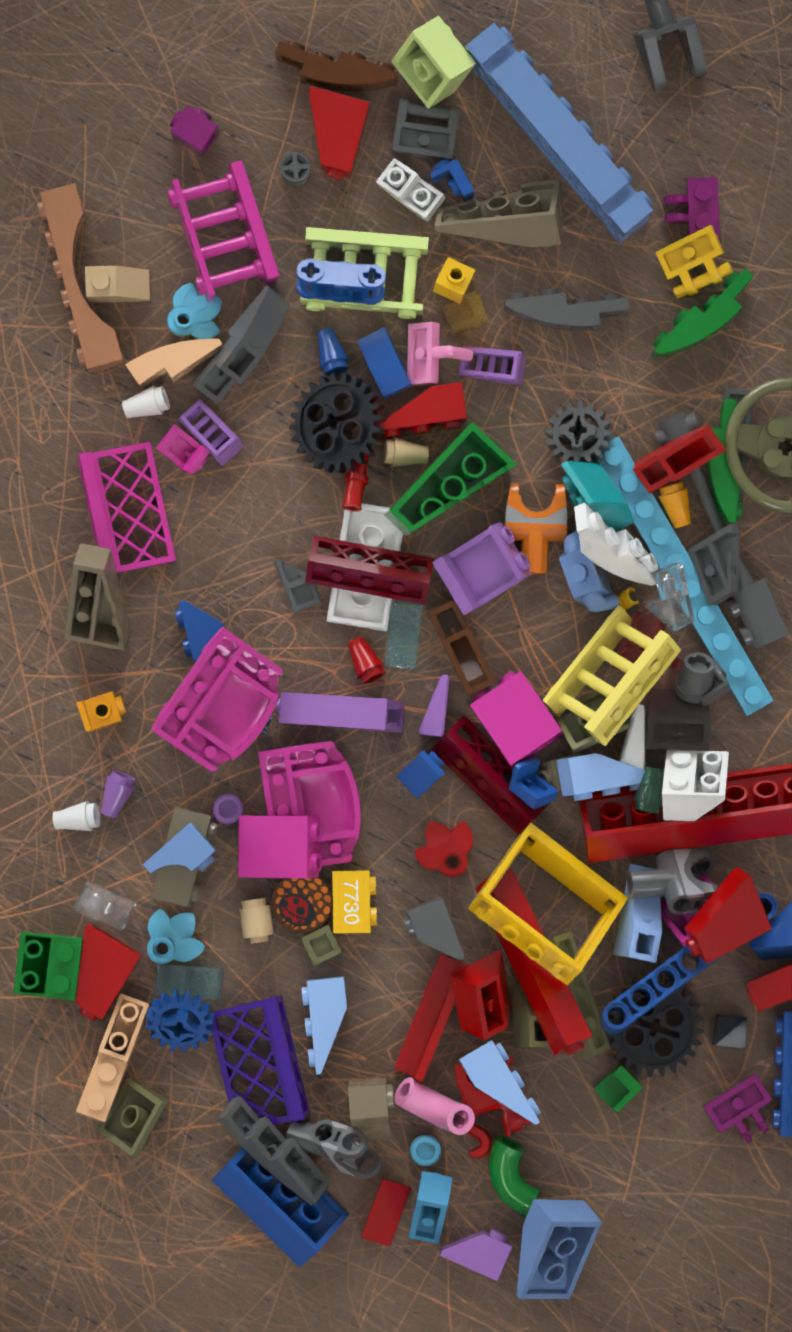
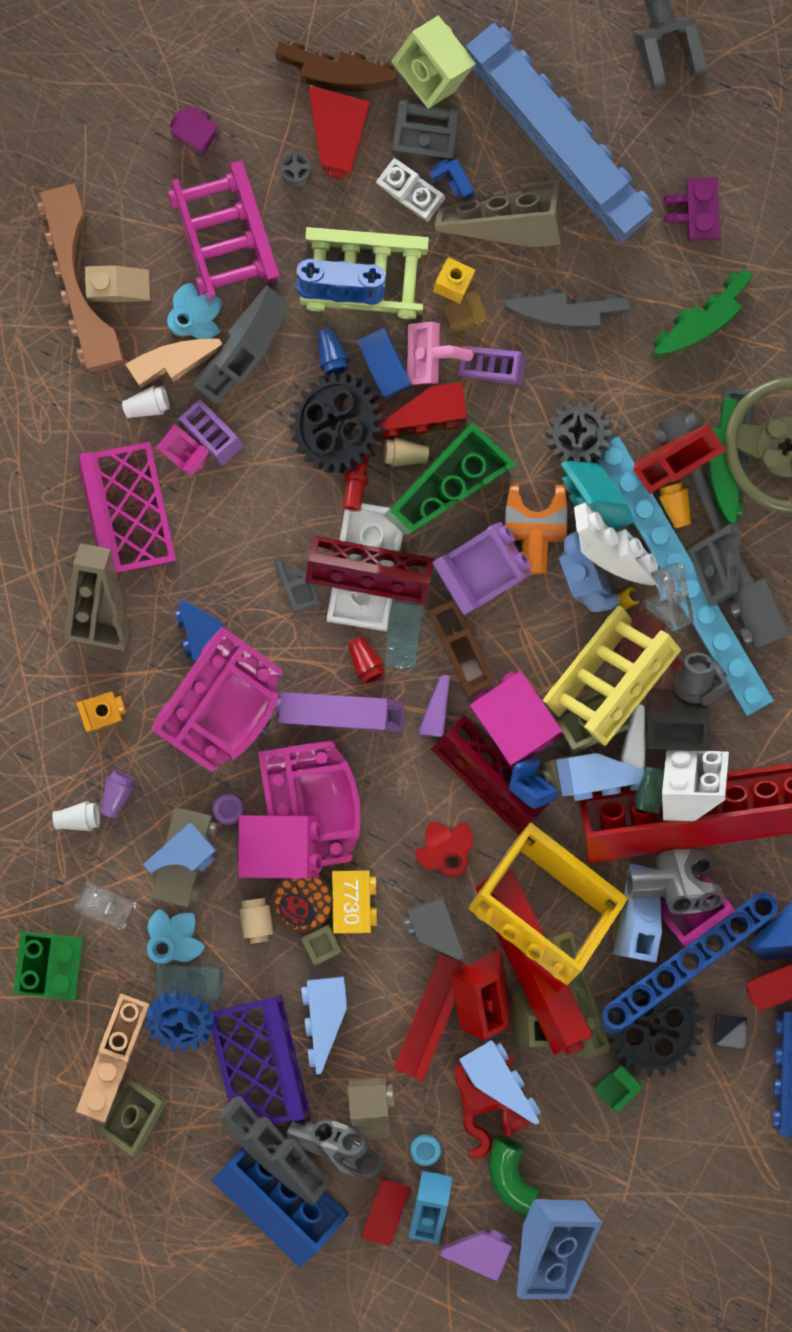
red slope [75,923,143,1021] -> none
bright pink cylinder [394,1077,475,1135] -> none
blue slope [396,750,445,799] -> none
yellow plate [655,225,733,299] -> none
red slope [684,867,772,964] -> none
magenta hinge [703,1073,773,1144] -> none

